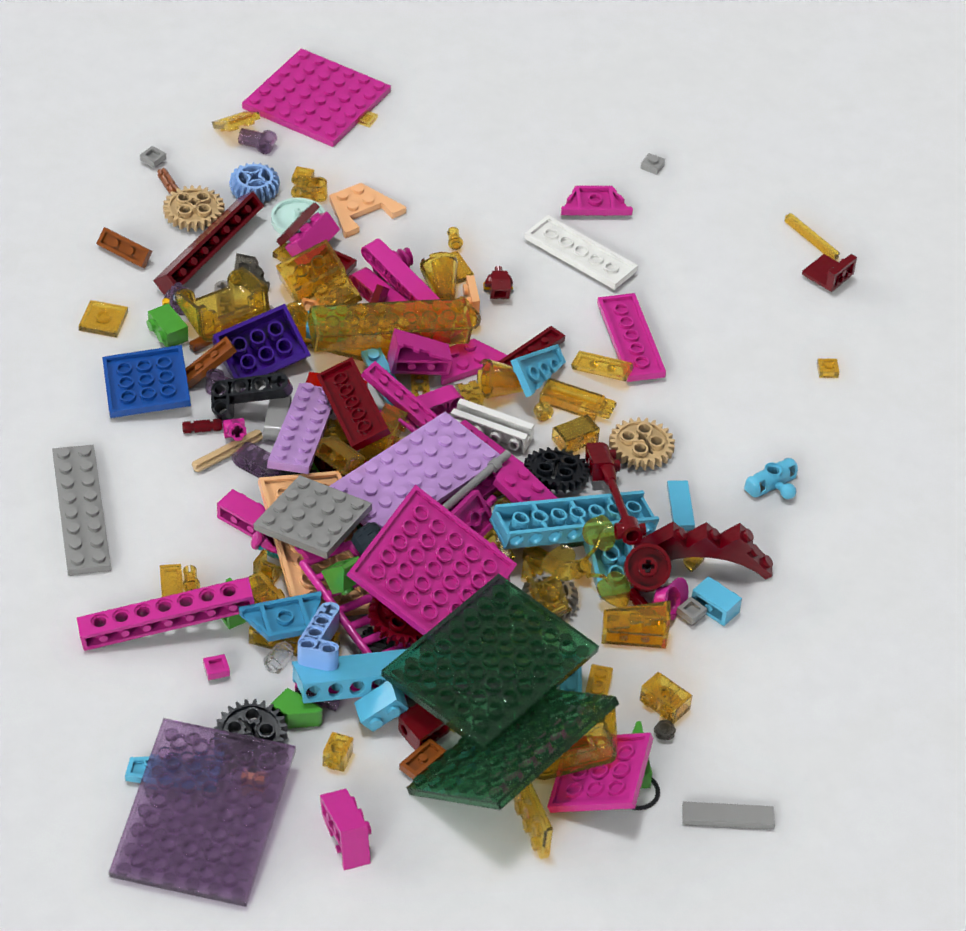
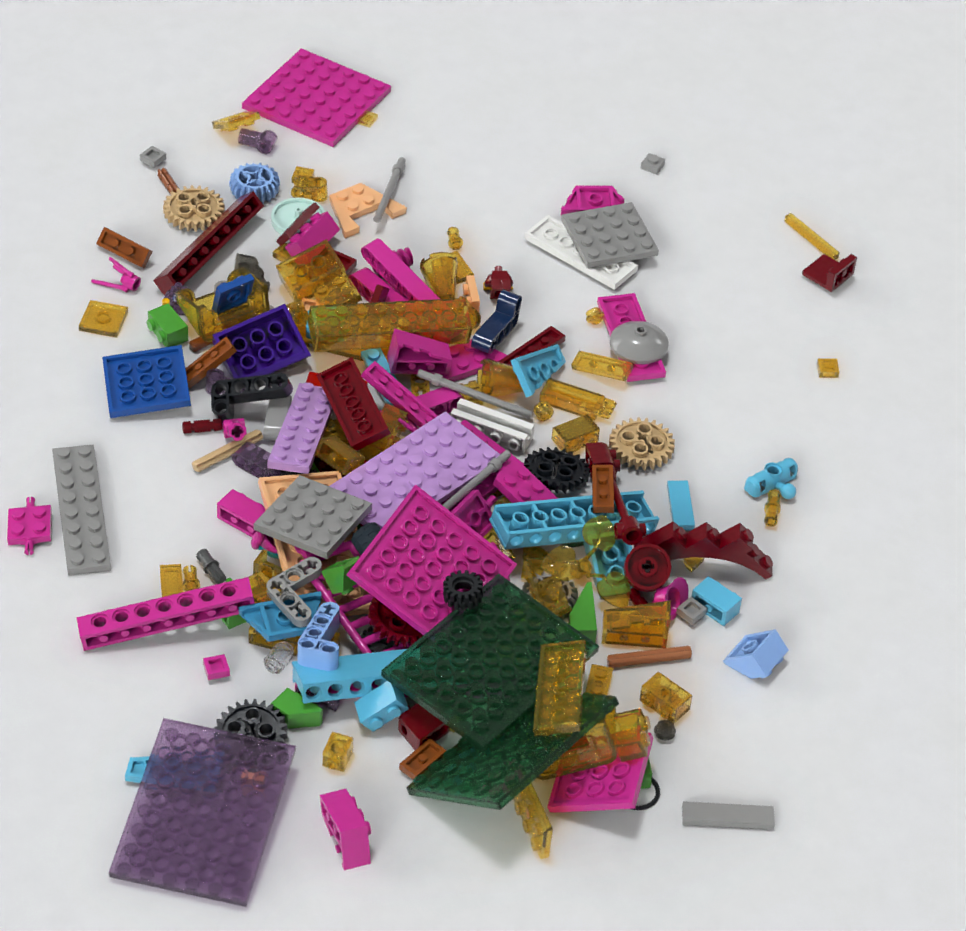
none -> dark pink plate [7,497,52,555]
none -> dark pink plant [91,257,141,292]
none -> dark grey axle [196,549,226,584]
none -> blue plate [212,273,255,315]
none -> light grey beam [266,557,322,627]
none -> light grey bar [373,157,406,223]
none -> light grey bar [417,369,532,419]
none -> black tyre [443,570,483,611]
none -> dark blue beam [471,290,522,354]
none -> clear yellow plate [533,640,587,736]
none -> light grey plate [561,202,659,268]
none -> bright green slope [564,582,597,645]
none -> clear yellow plate [586,307,604,325]
none -> dark orange plate [592,465,614,513]
none -> nougat axle [607,646,692,668]
none -> light grey dish [610,321,669,364]
none -> clear yellow brick [614,708,651,762]
none -> light blue slope [723,629,789,679]
none -> clear yellow pin [764,490,781,527]

